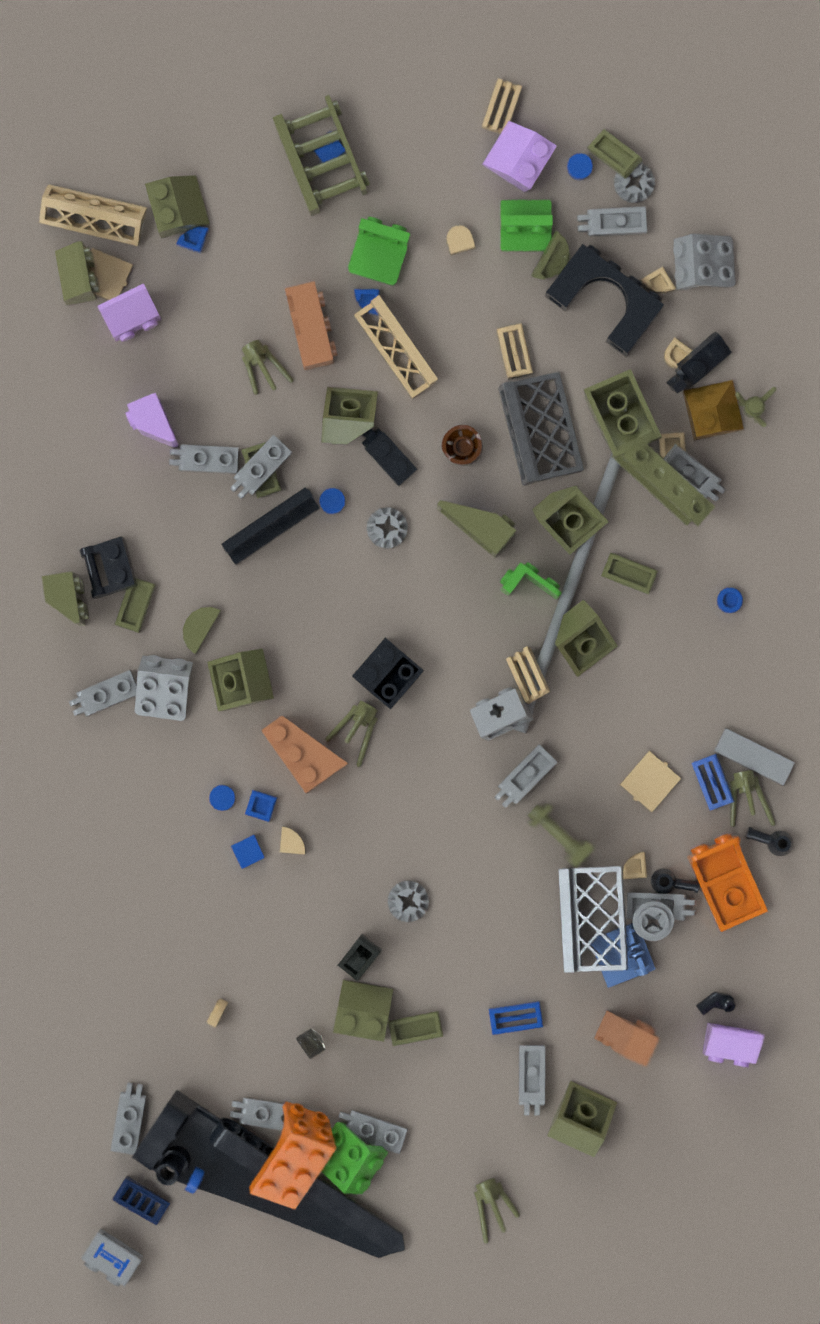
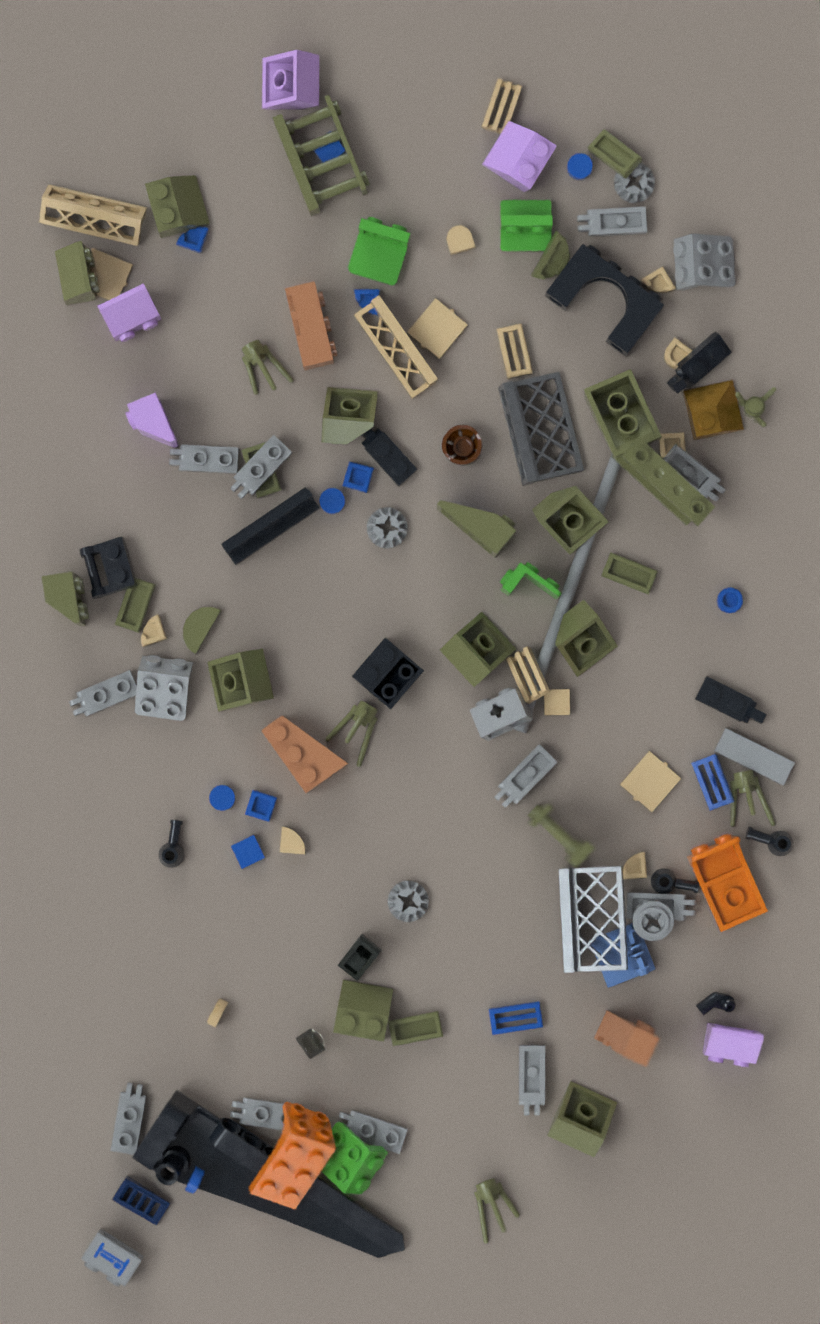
none -> tan tile [141,615,167,647]
none -> black bar [158,819,184,868]
none -> lavender slope [262,50,319,109]
none -> blue tile [342,461,374,493]
none -> tan piece [407,298,468,359]
none -> olive slope [440,612,516,687]
none -> tan tile [544,689,570,716]
none -> black hinge [695,676,767,724]

